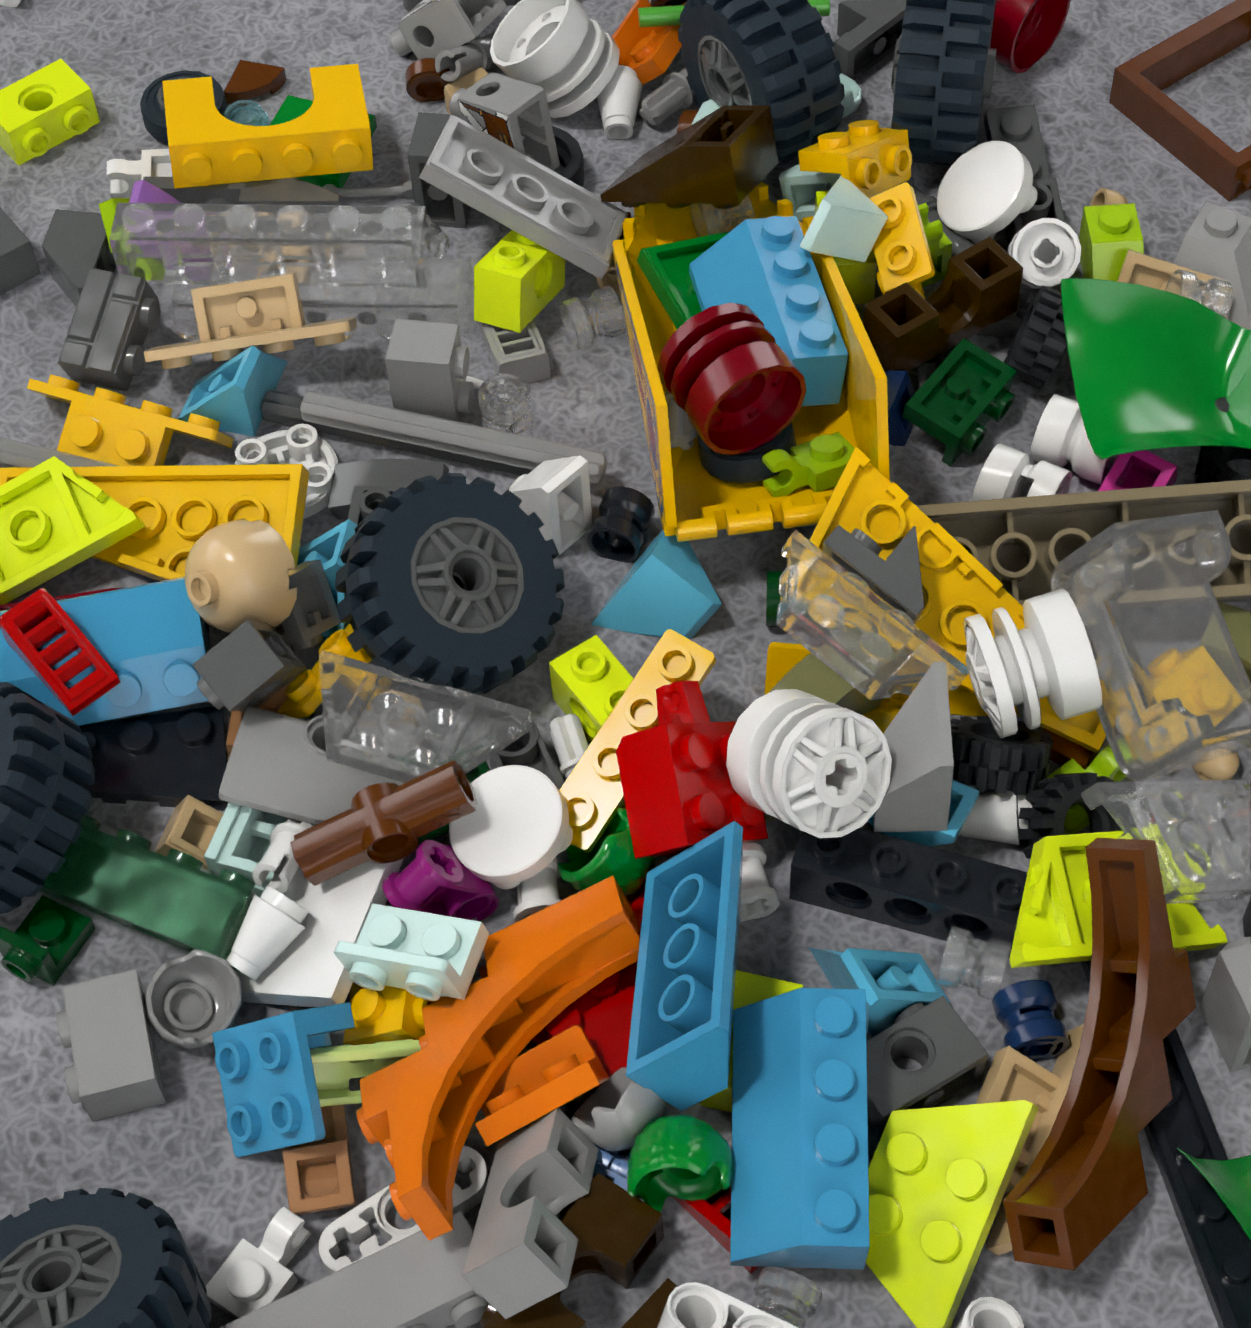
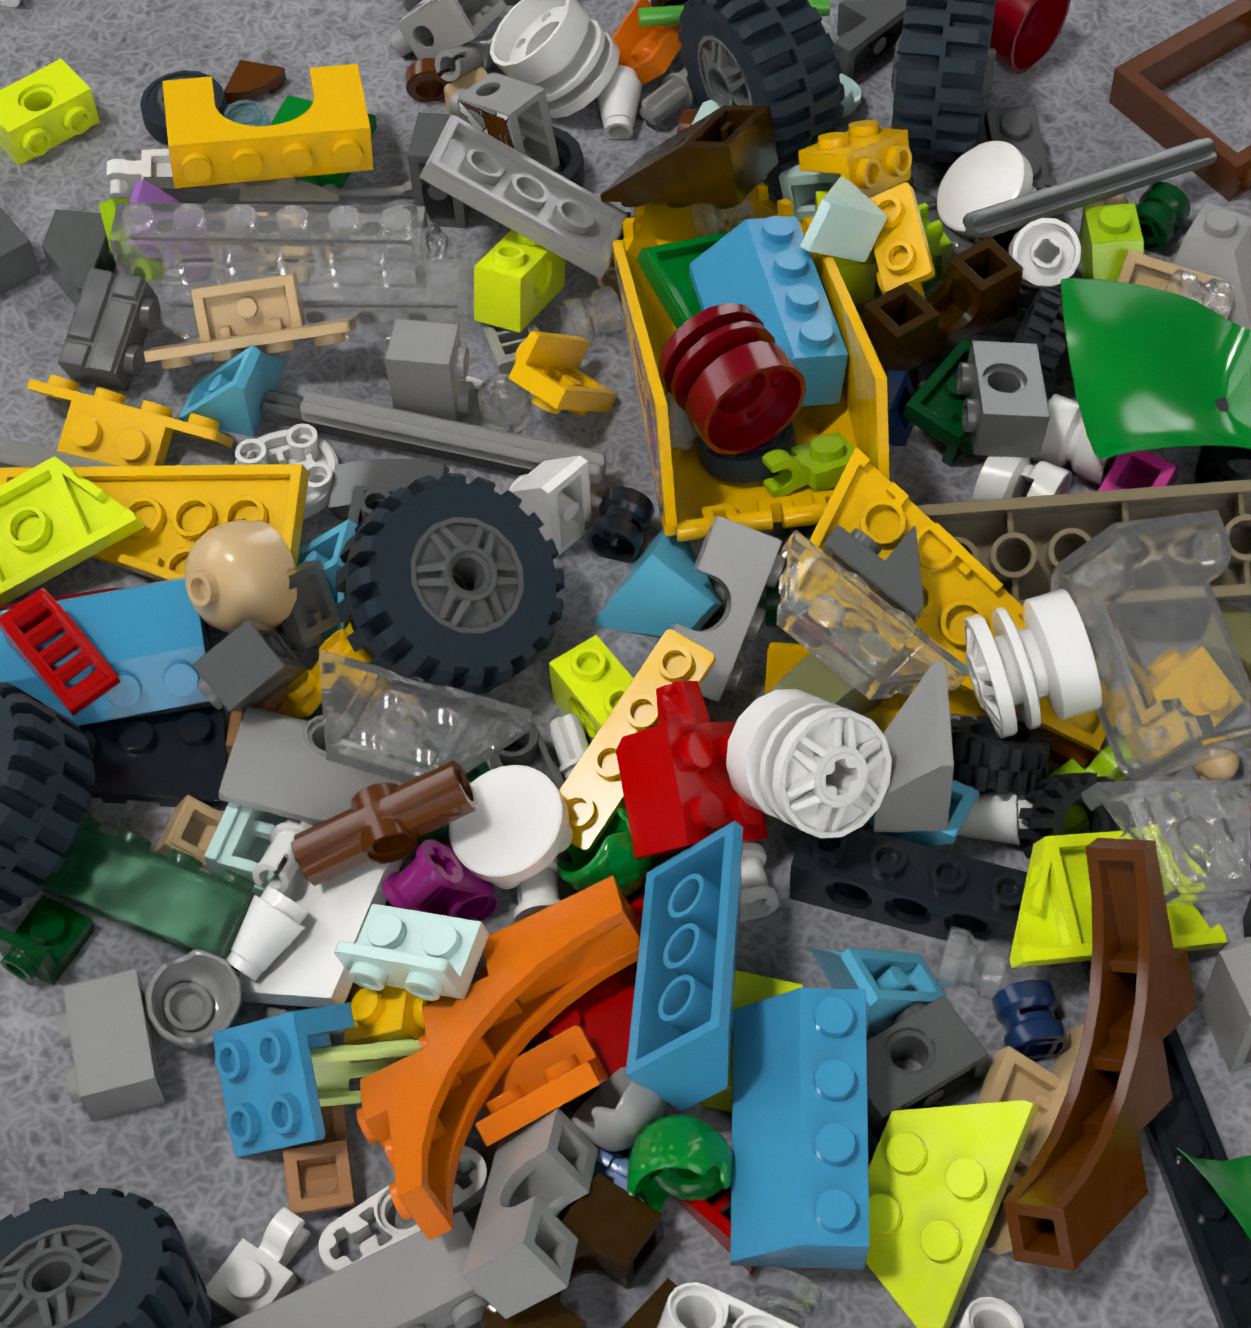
none -> yellow bracket [508,331,618,416]
none -> light grey arch [669,515,786,702]
none -> dark grey brick [956,341,1050,458]
none -> dark grey axle [963,138,1218,241]
none -> dark green wheel [1135,182,1191,253]

